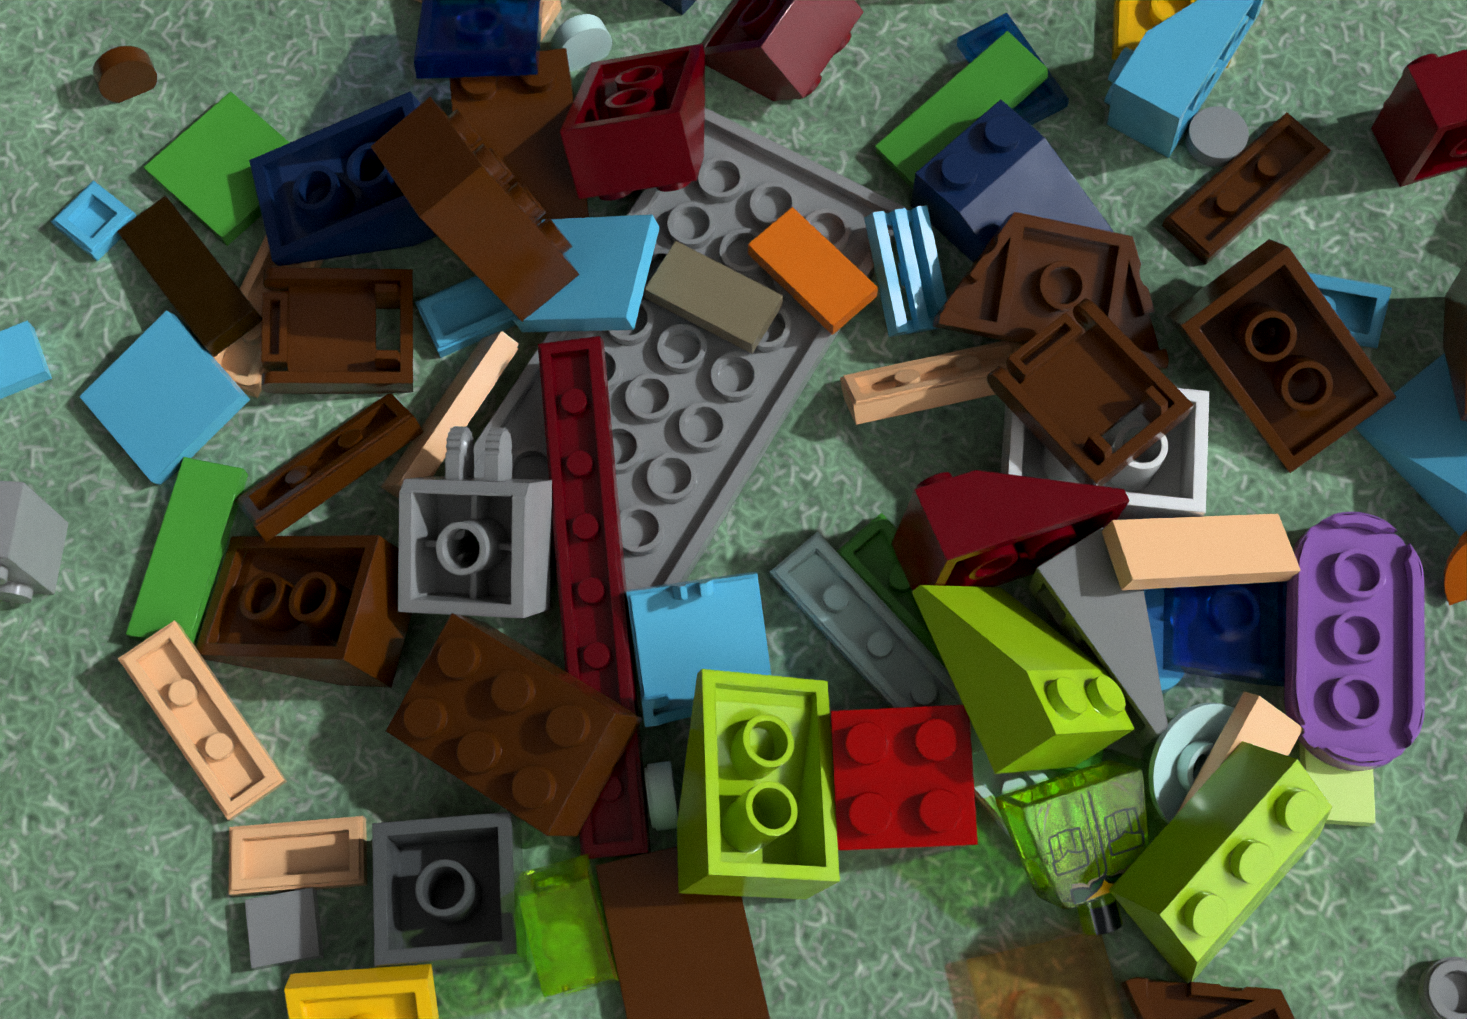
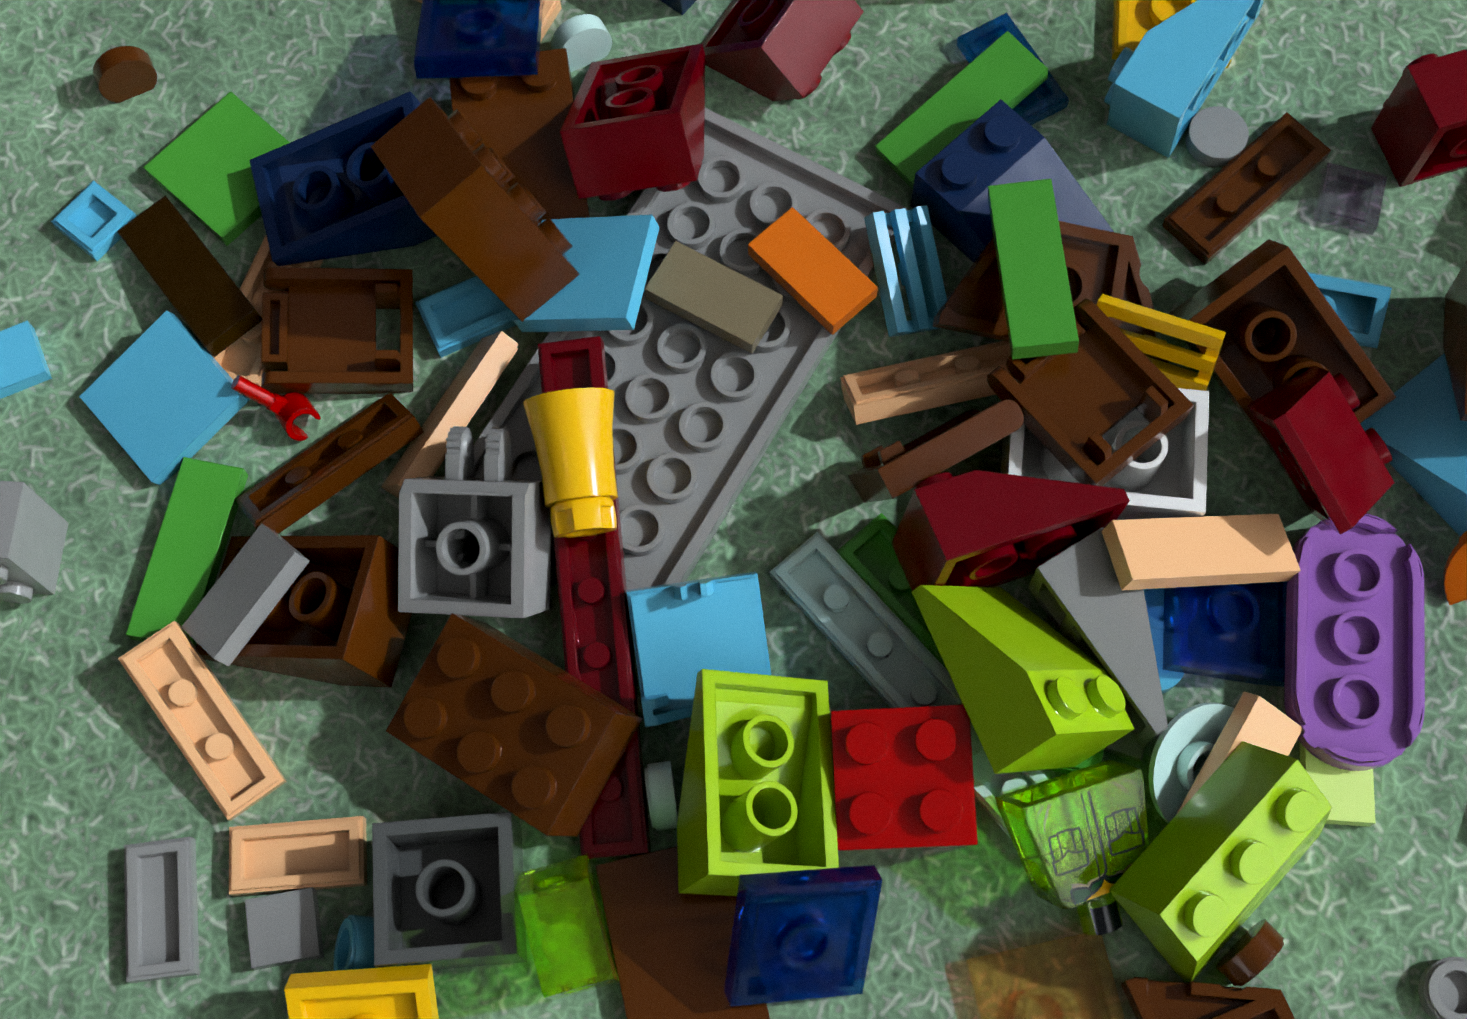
none -> light grey tile [124,837,200,983]
none -> light grey tile [181,523,309,667]
none -> red hand [231,375,321,441]
none -> medium azure tile [334,915,377,971]
none -> yellow plant [523,388,618,538]
none -> clear blue tile [724,865,882,1006]
none -> reddish brown container [848,399,1024,503]
none -> bright green tile [988,179,1079,360]
none -> yellow tile [1096,294,1226,391]
none -> reddish brown tile [1216,919,1284,986]
none -> dark red slope [1246,366,1395,535]
none -> tile [1313,163,1387,235]

